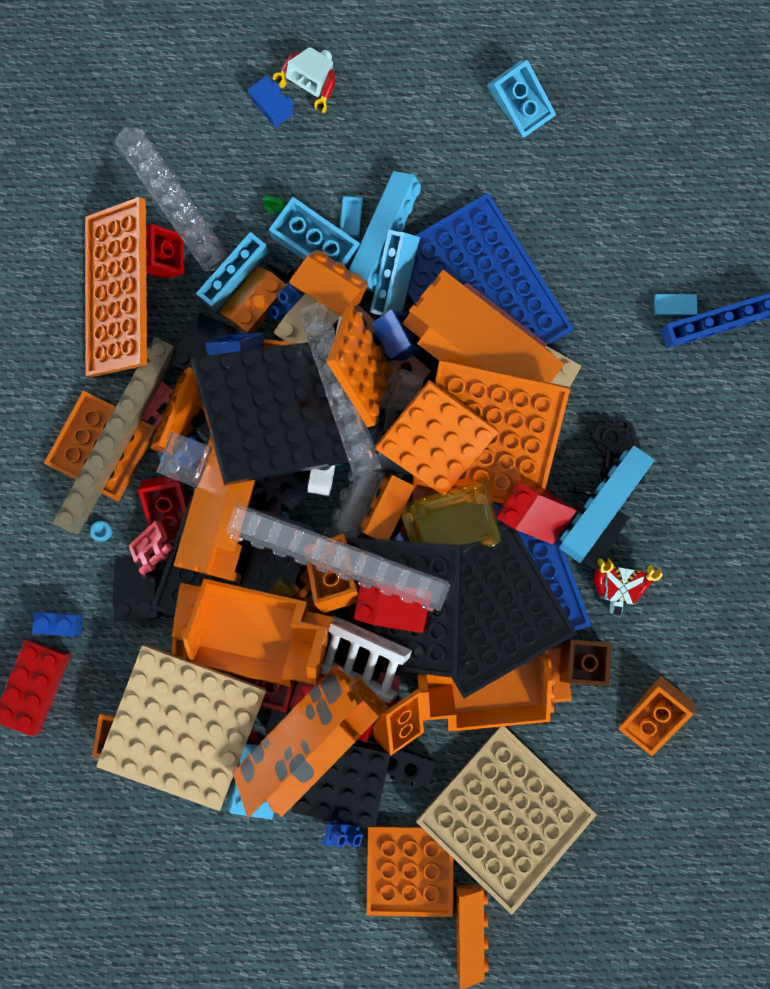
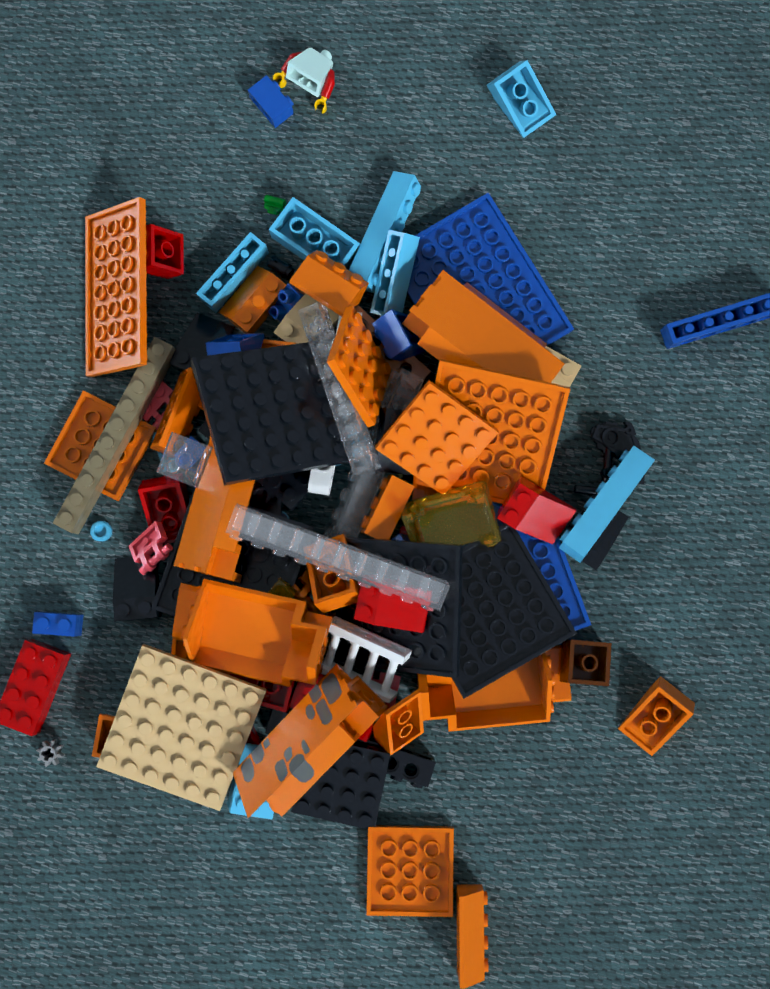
clear brick [114,127,229,272] -> none
blue hips [321,820,363,847] -> none
medium azure tile [339,196,363,239] -> none
tan plate [416,726,597,915] -> none
torso [593,558,662,615] -> none
medium azure tile [654,294,697,316] -> none
none -> light grey gear [36,739,65,767]

